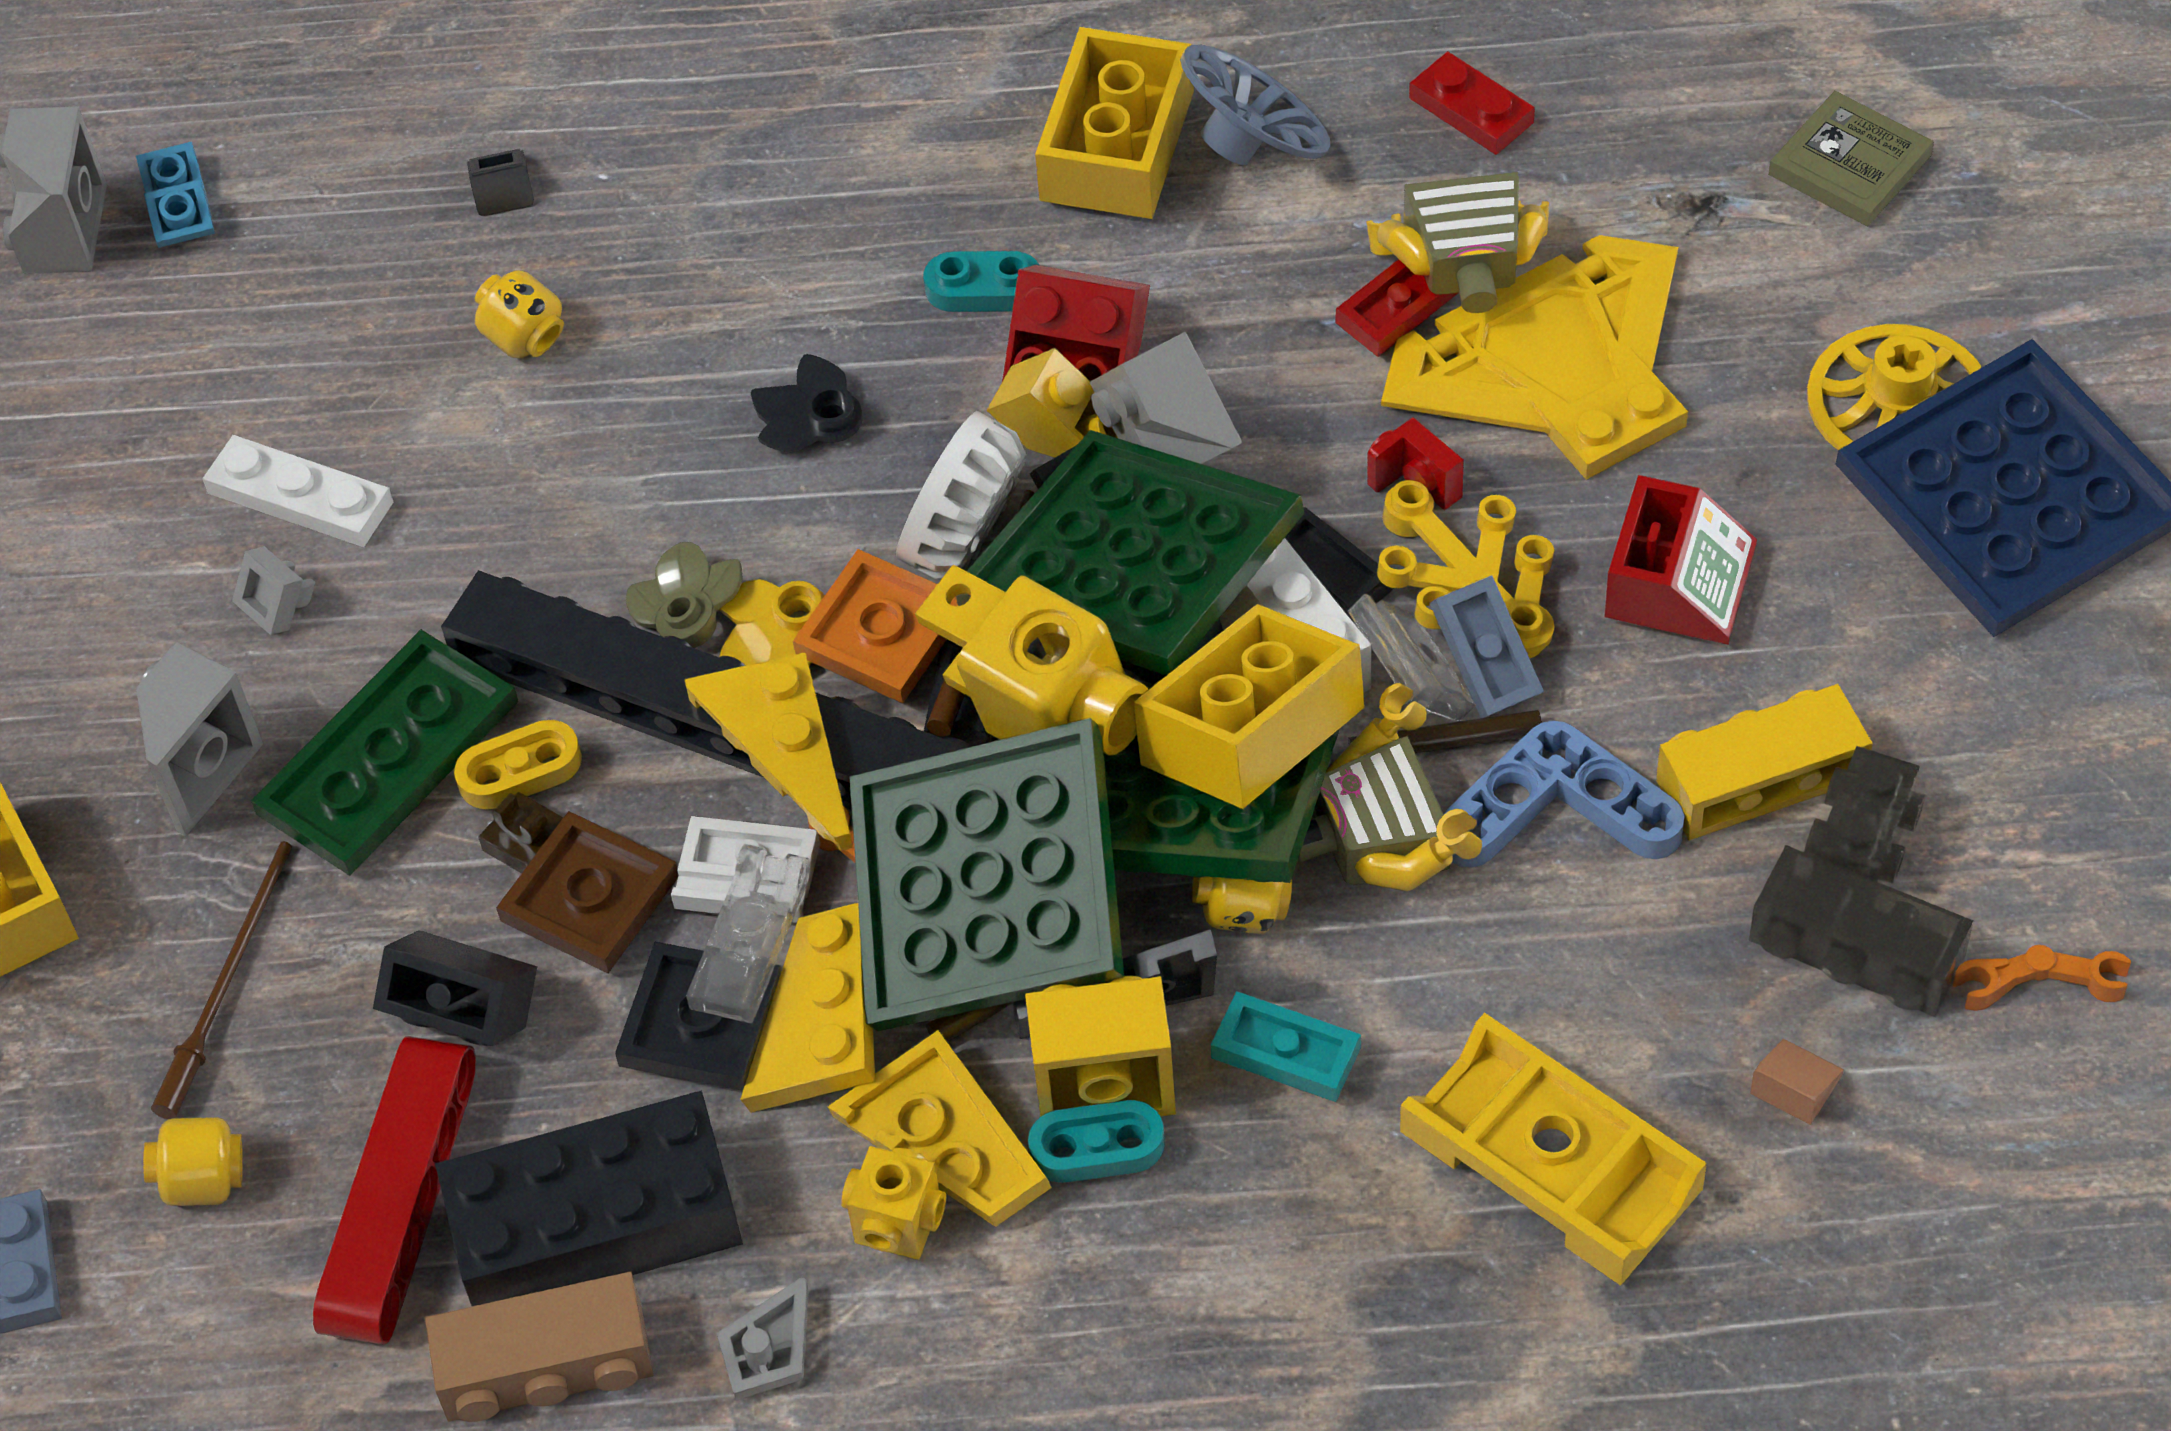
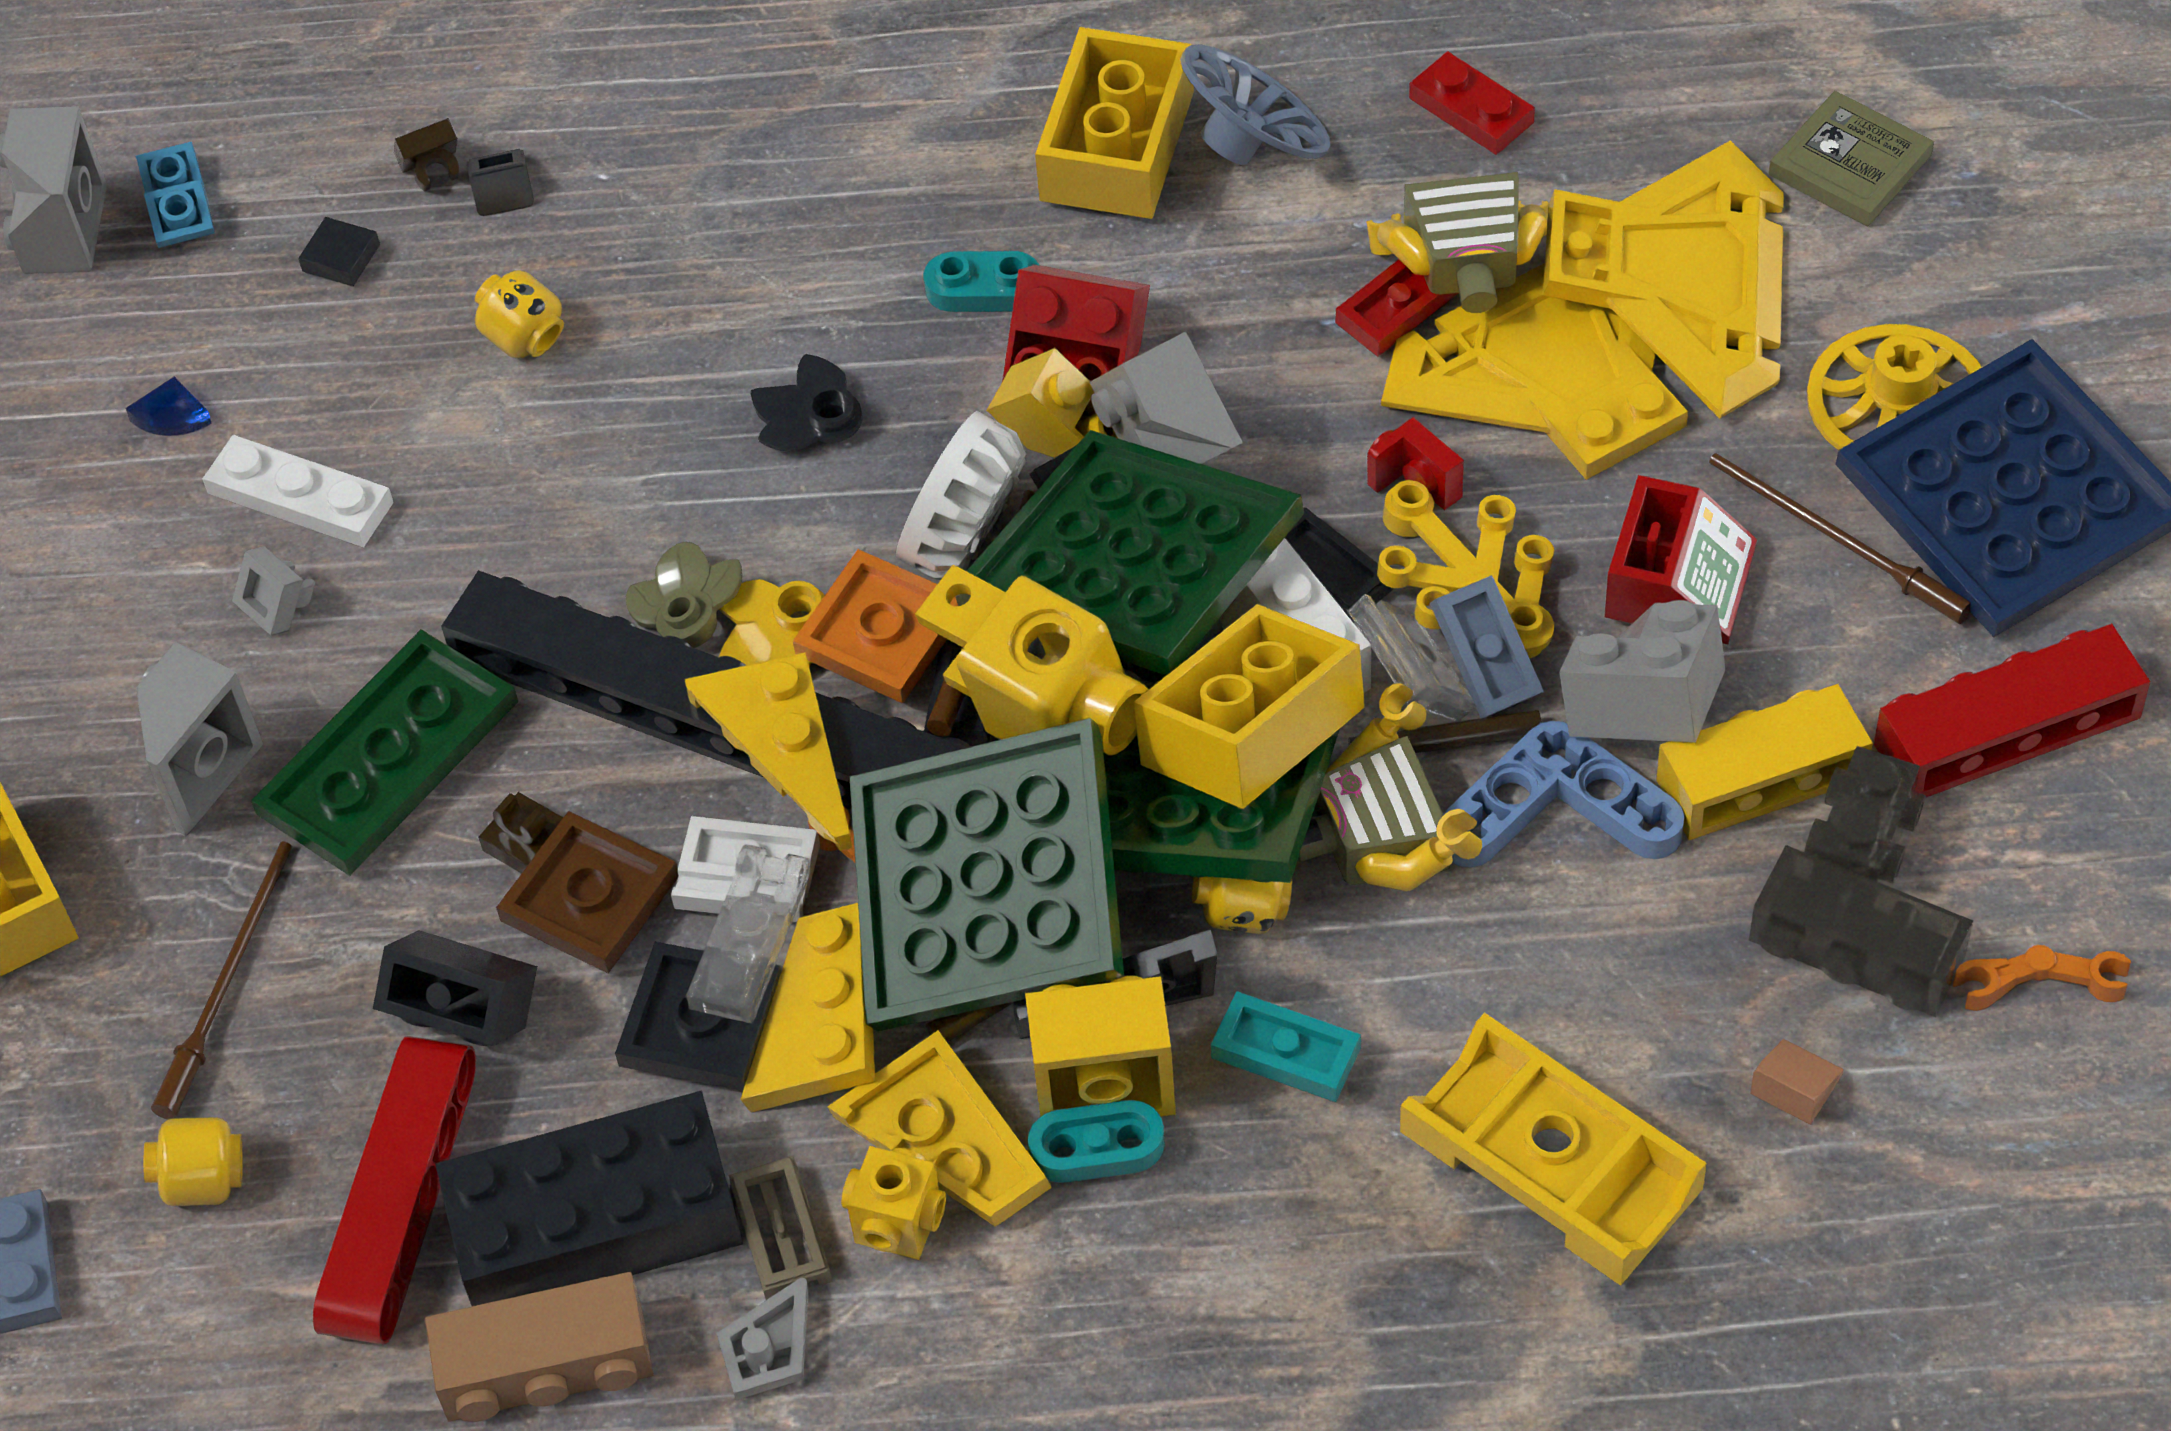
yellow plate [454,720,582,809] -> none
none -> clear blue tile [125,376,212,436]
none -> black tile [298,217,380,286]
none -> dark brown tile [394,118,459,191]
none -> dark tan tile [728,1155,832,1300]
none -> yellow plate [1543,140,1784,419]
none -> light grey slope [1560,600,1726,743]
none -> reddish brown piece [1709,453,1971,624]
none -> red brick [1874,623,2151,803]

